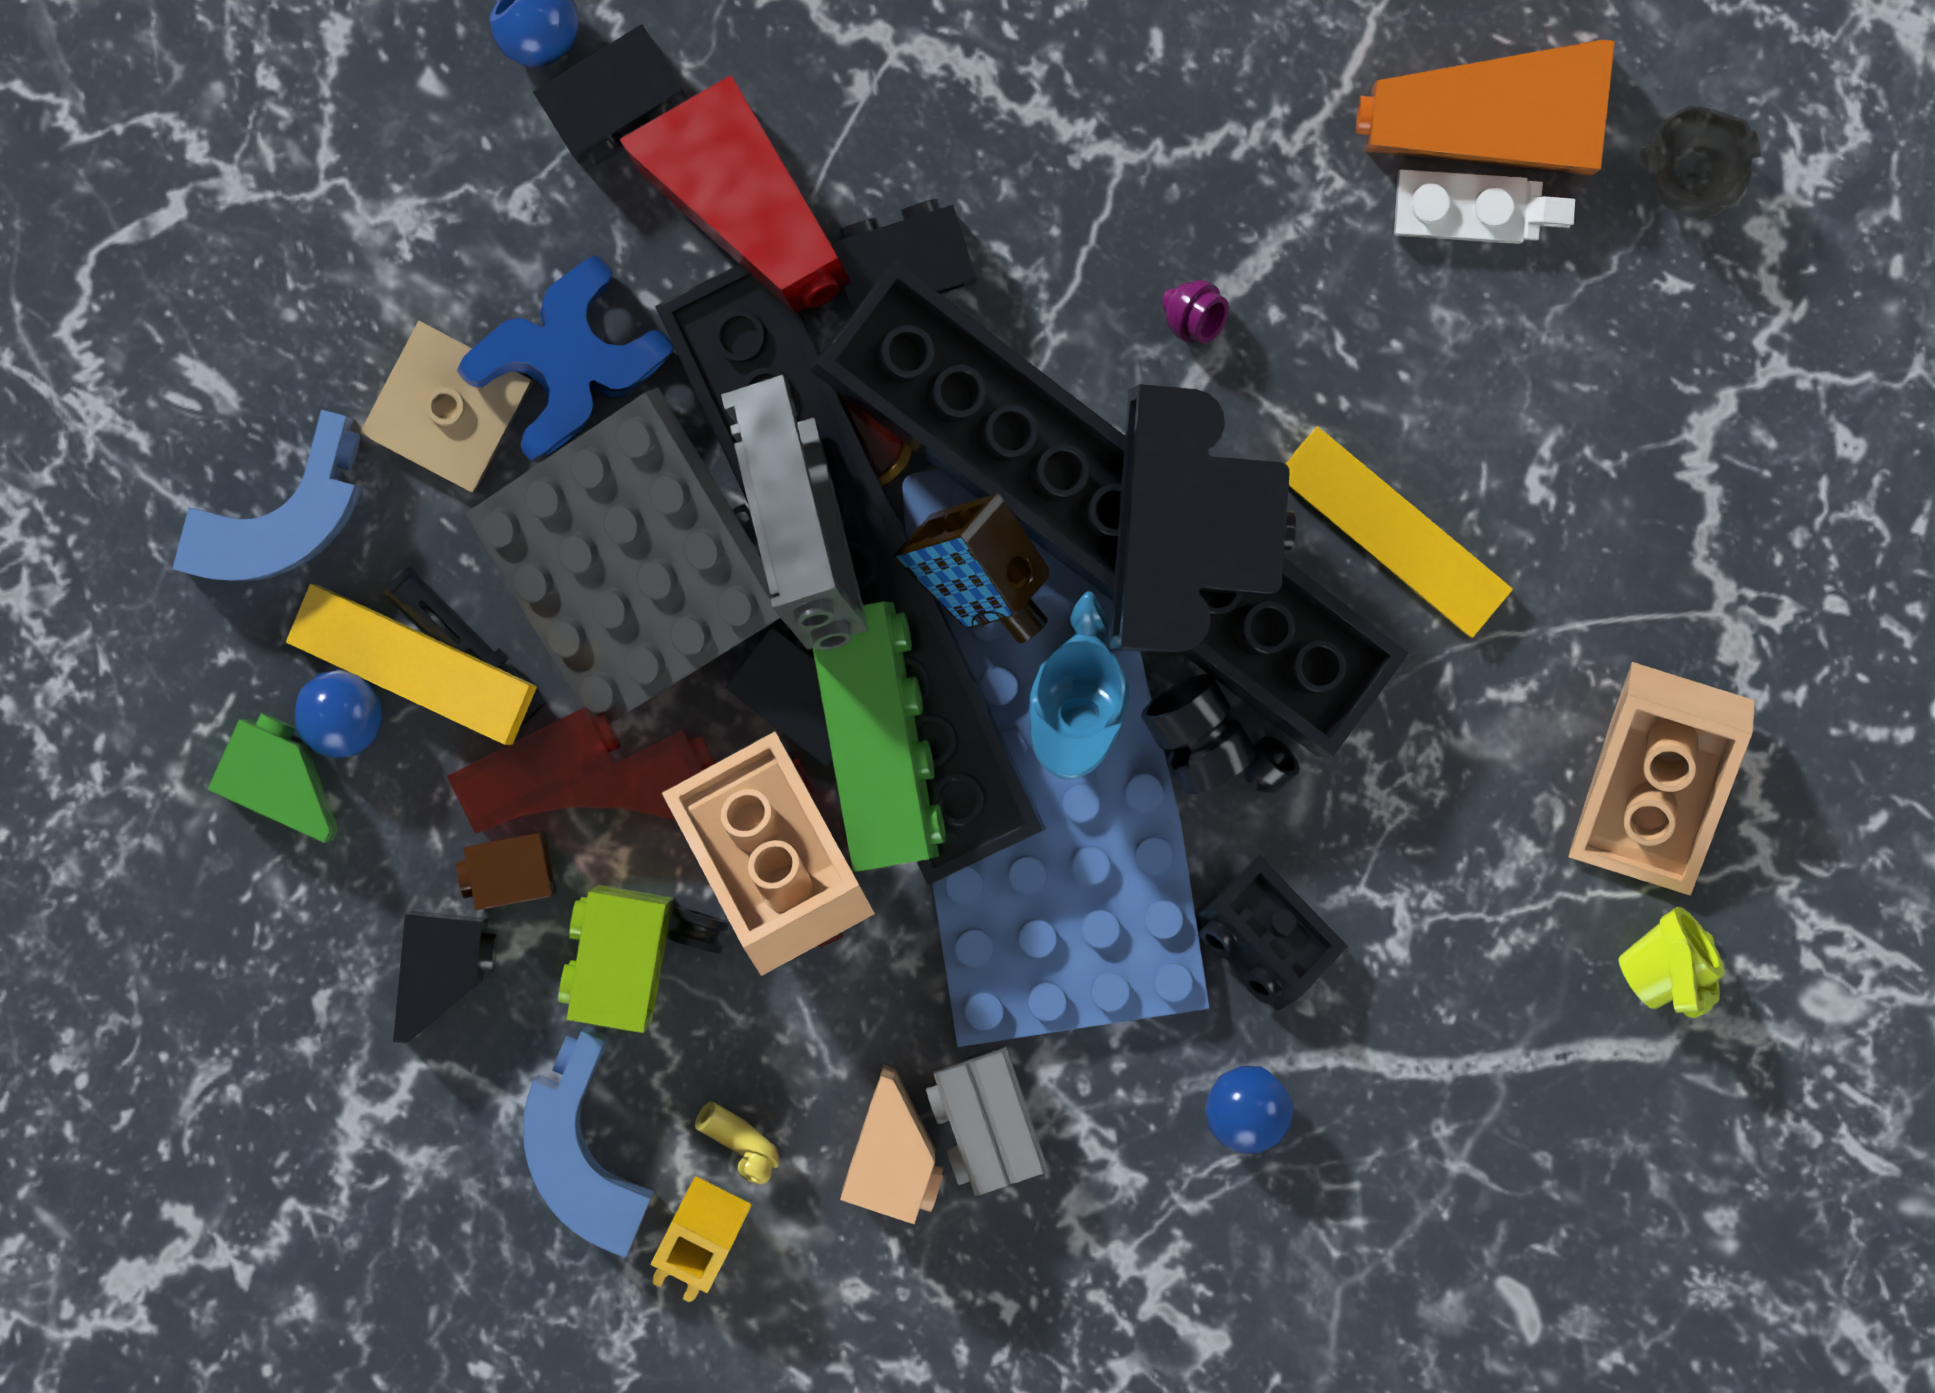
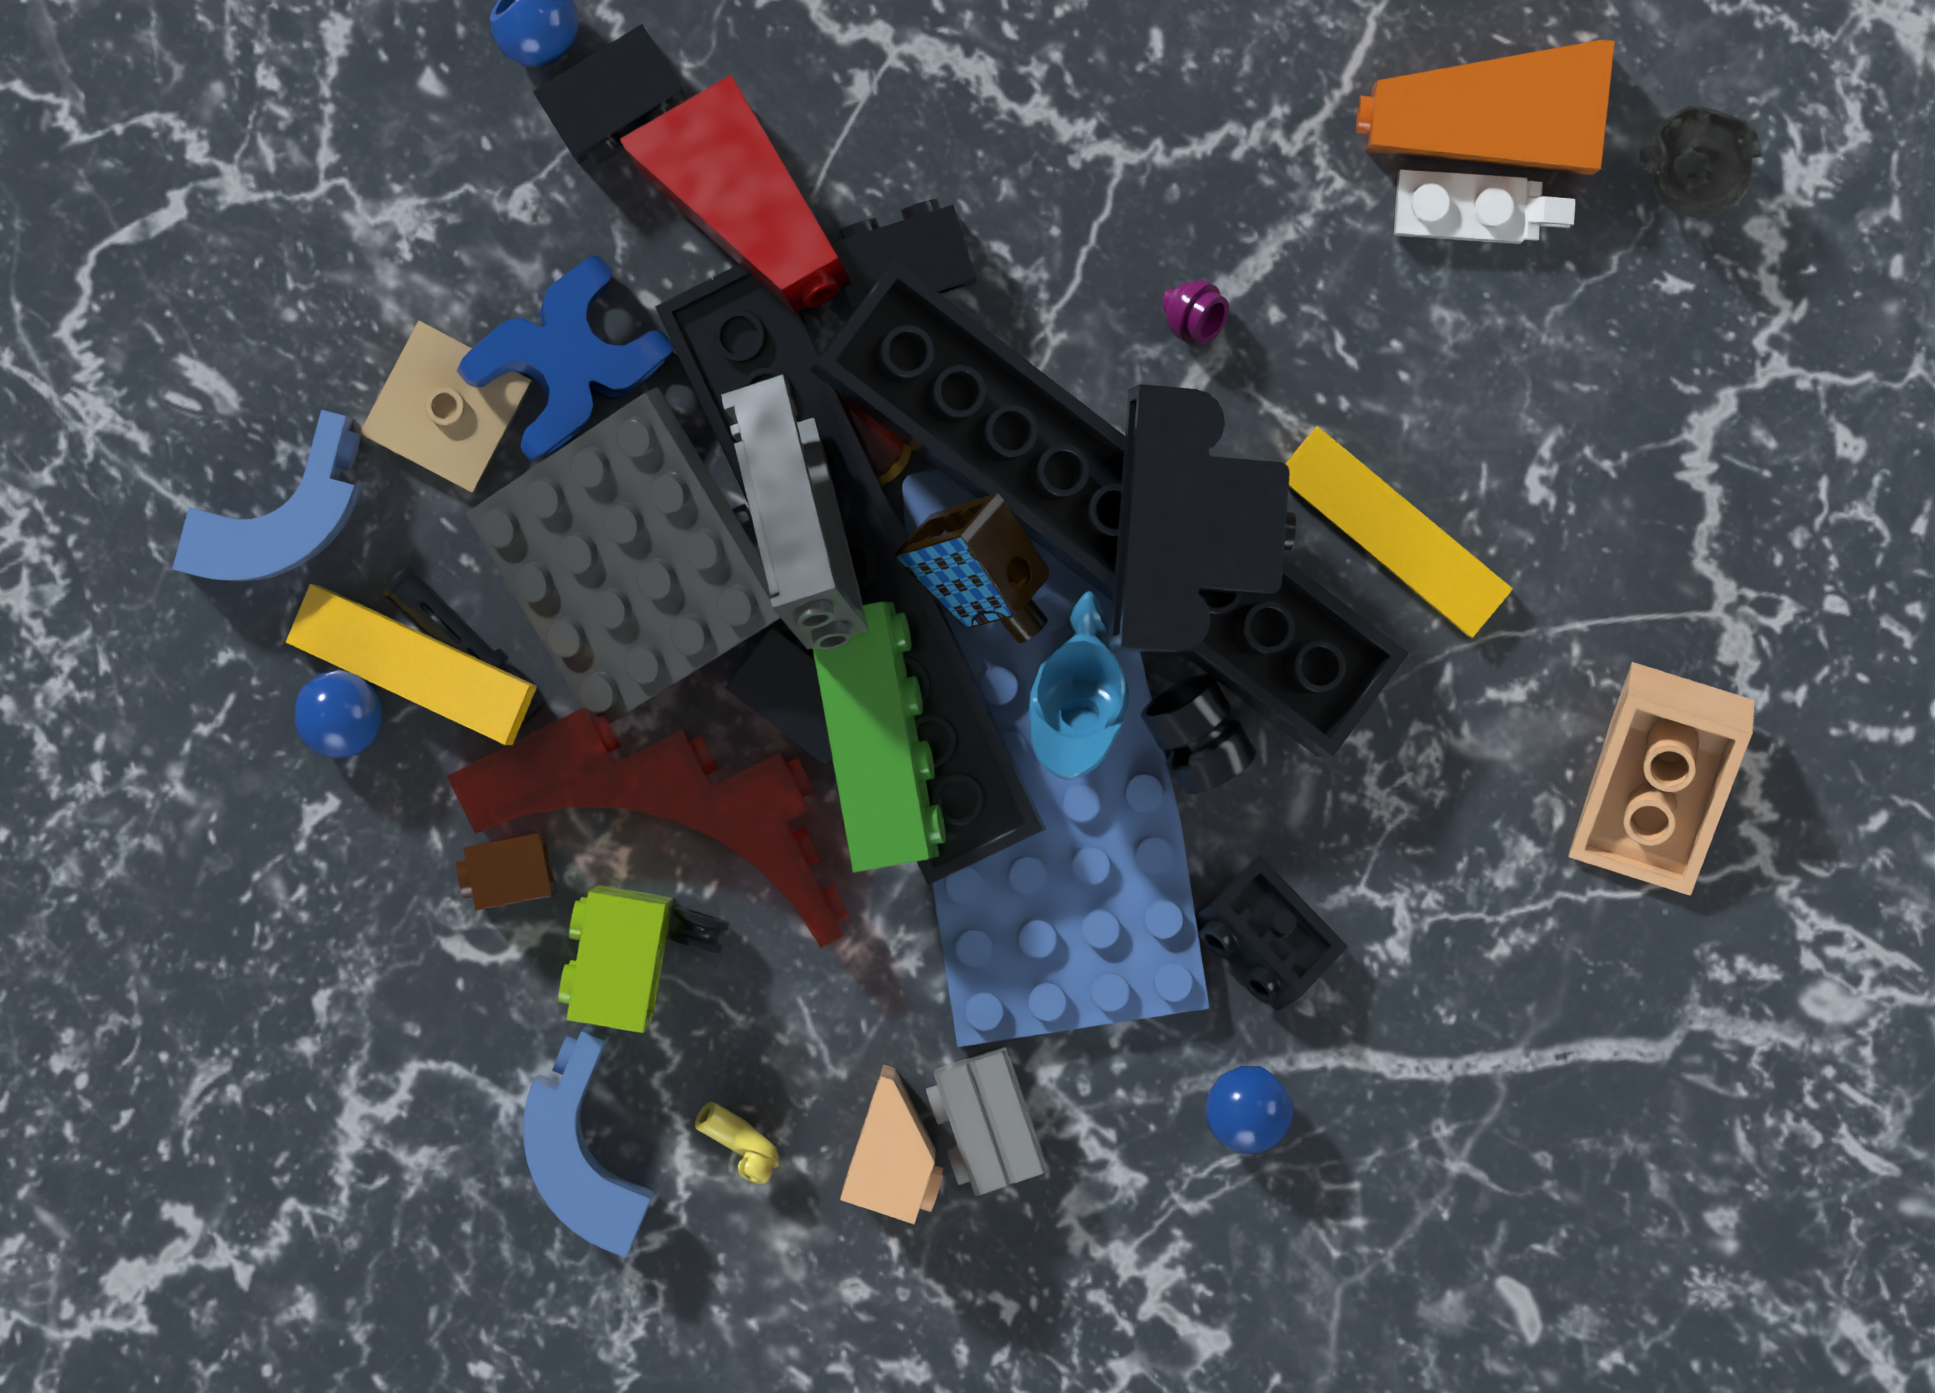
bright green slope [207,713,338,843] -> none
black slope [393,911,498,1044] -> none
yellow brick [650,1176,752,1302] -> none
light nougat slope [662,732,875,976] -> none
black hinge [1243,736,1300,793] -> none
neon yellow piece [1618,907,1725,1018] -> none

